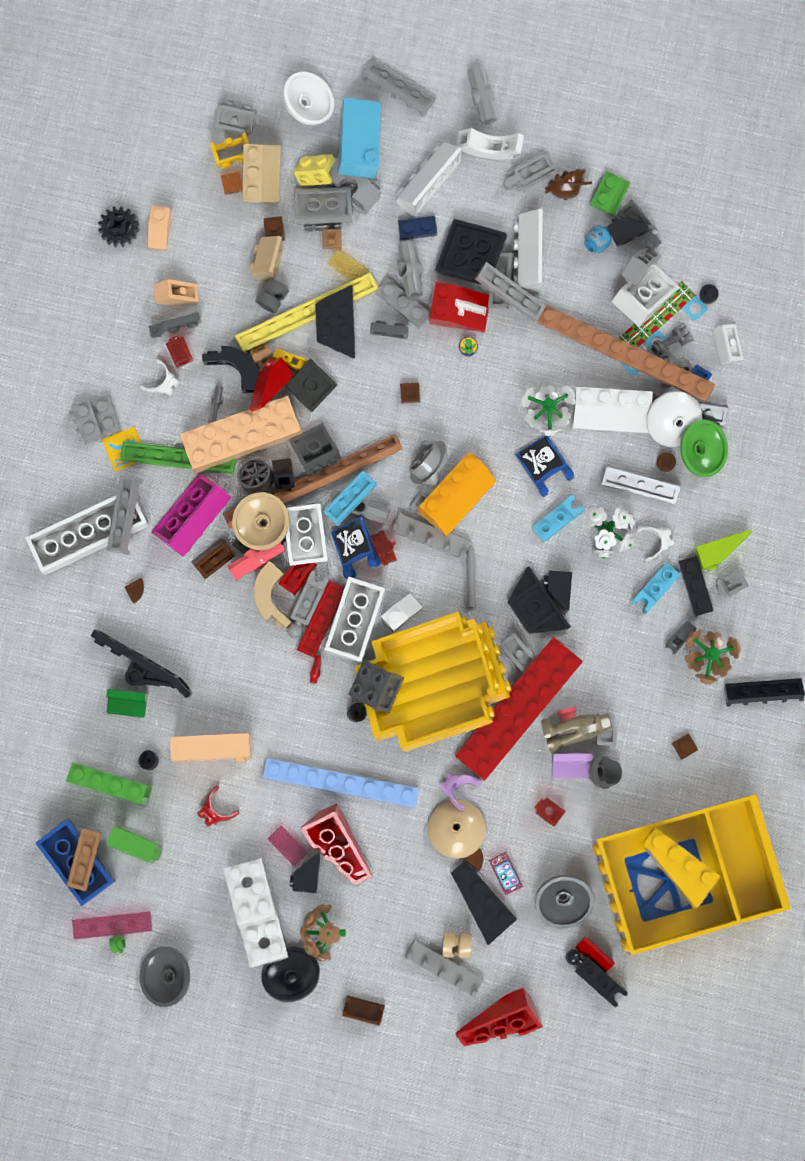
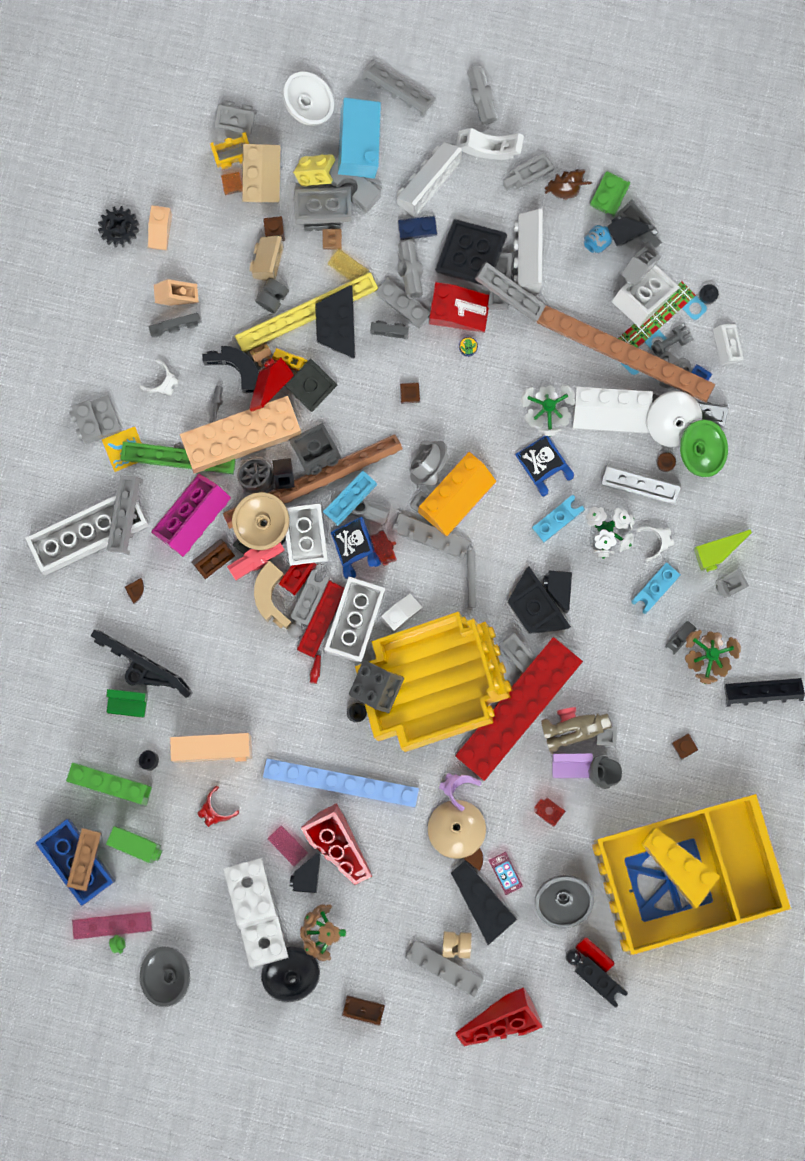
clear red brick [165,336,194,368] -> none
black plate [678,556,714,617] -> none

